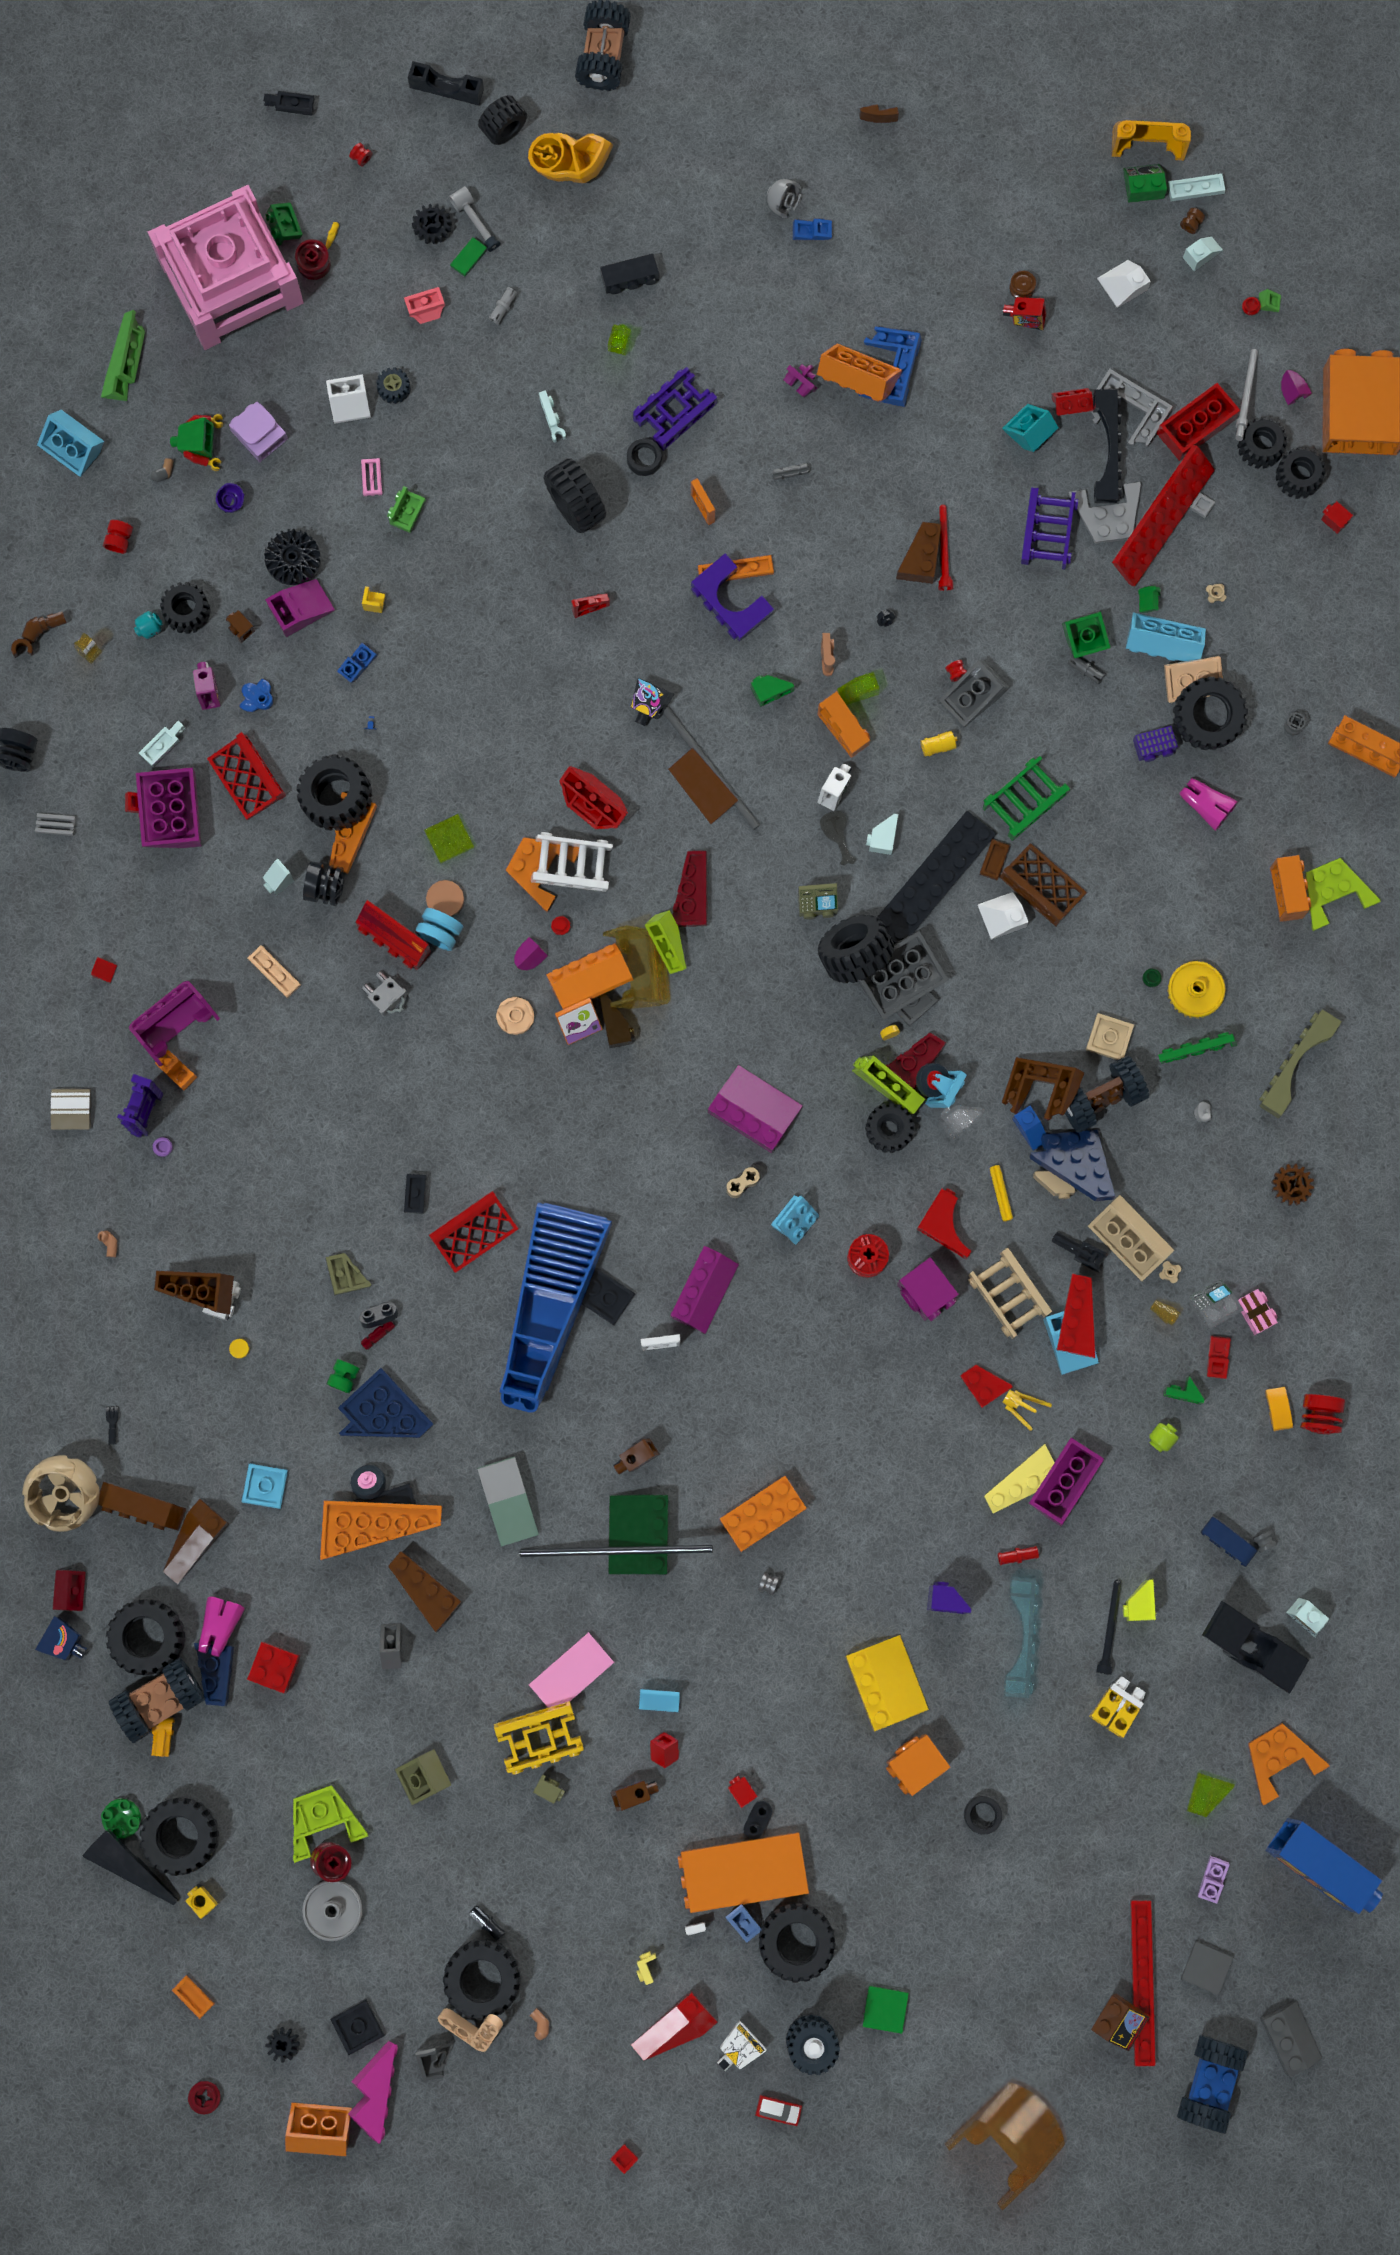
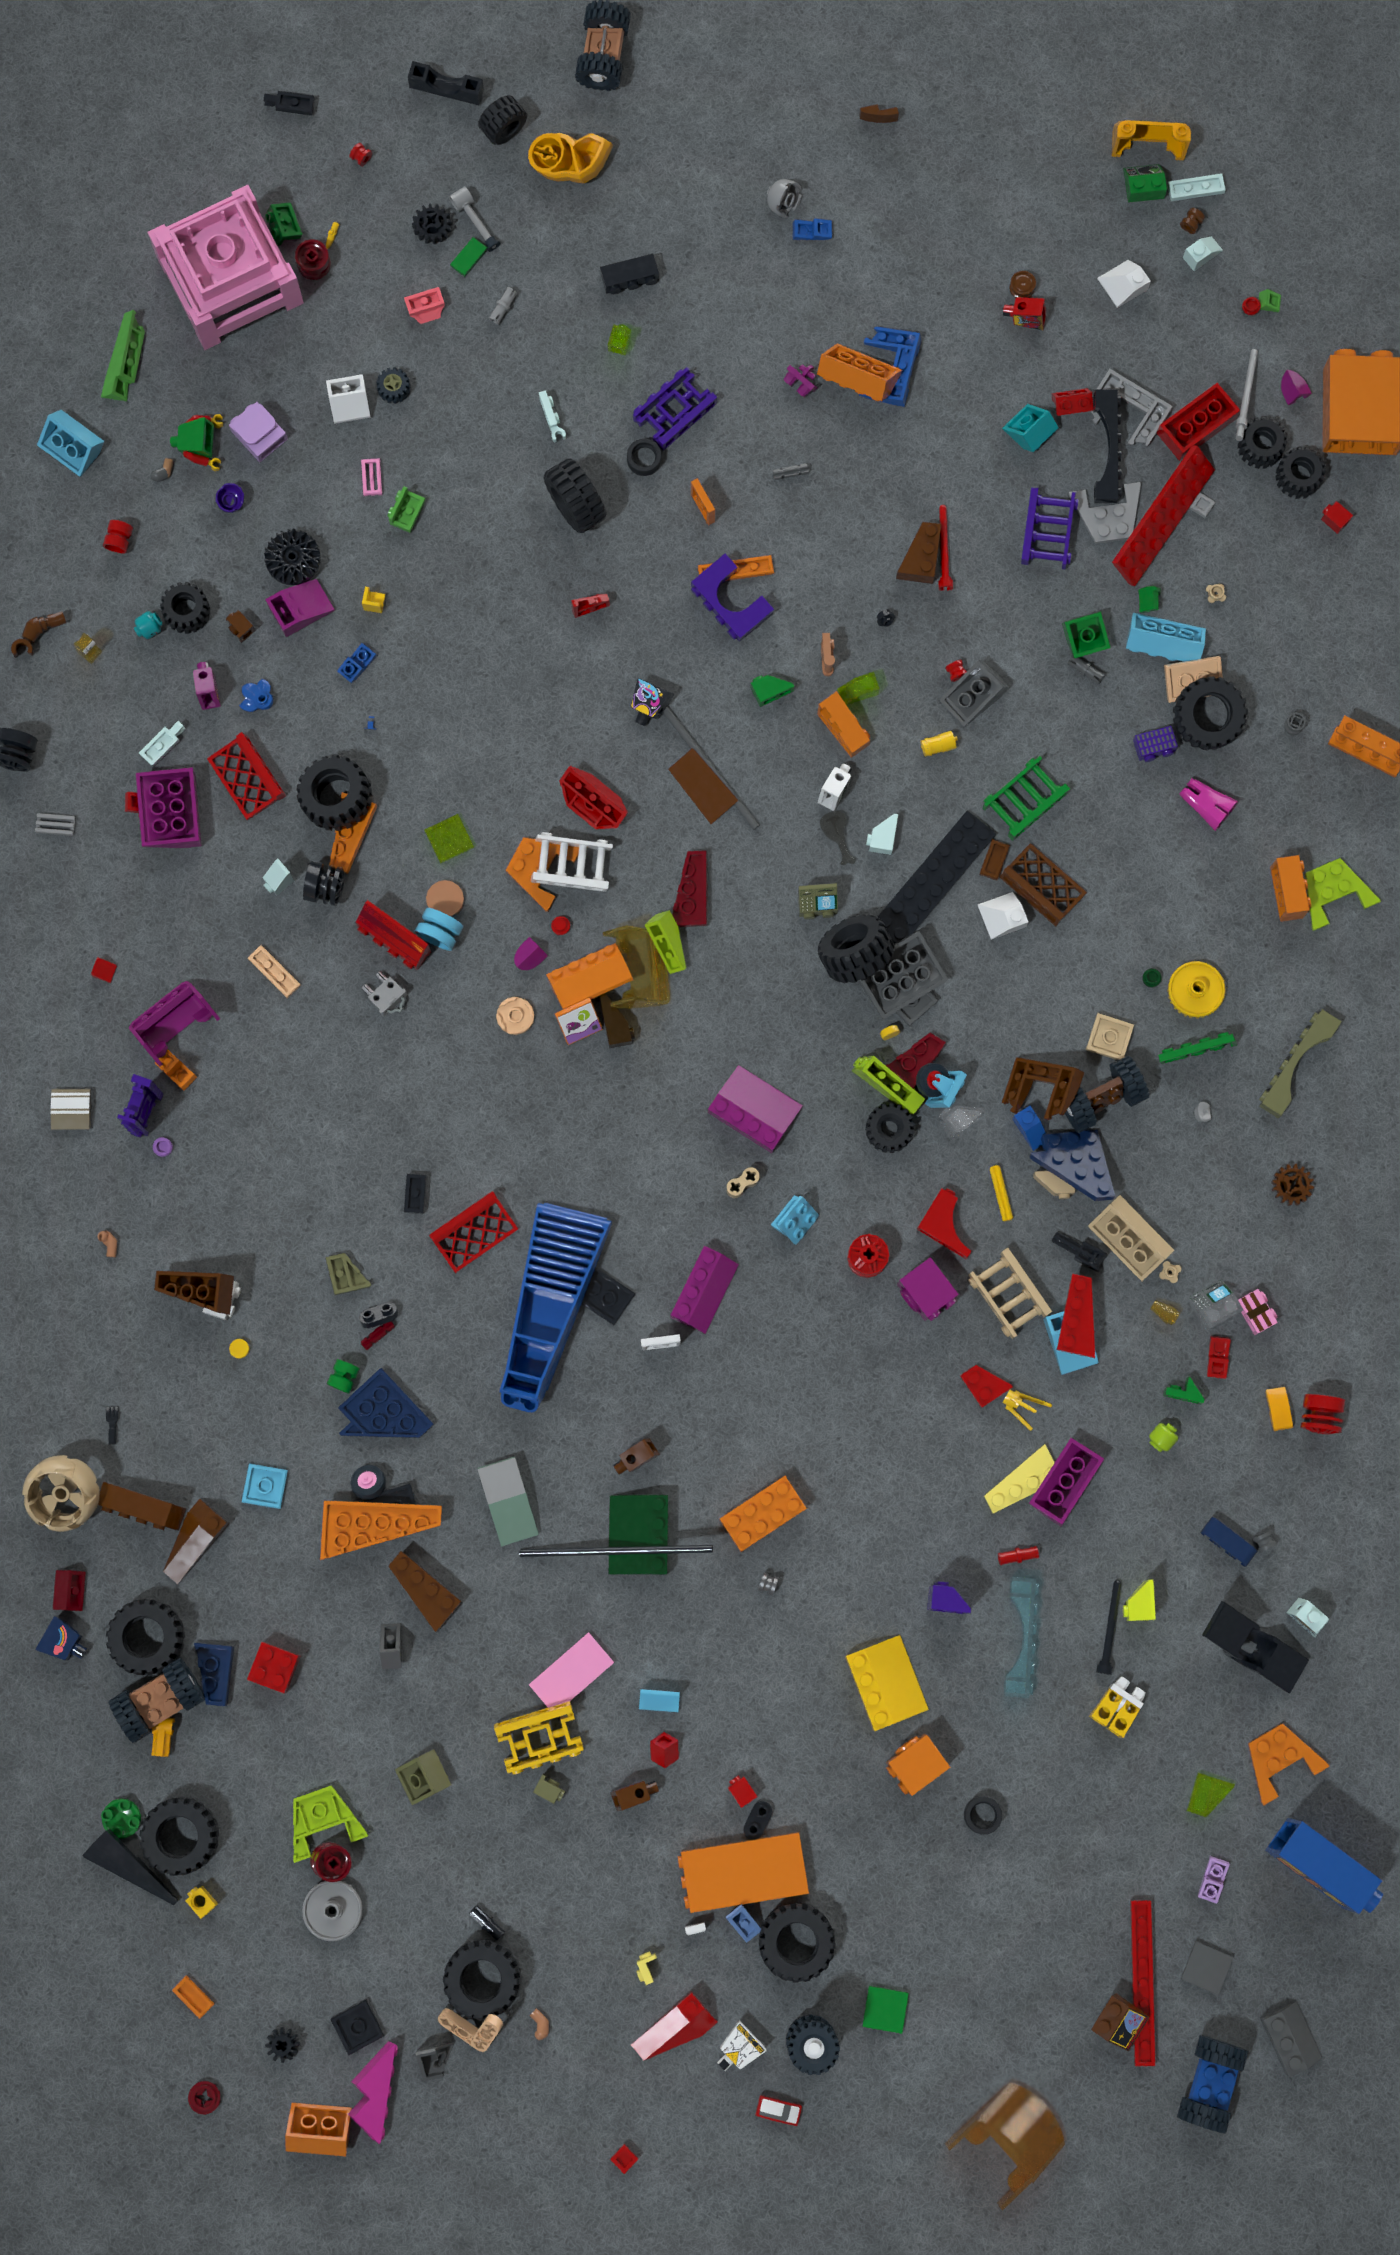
dark pink piece [198,1596,245,1657] -> none

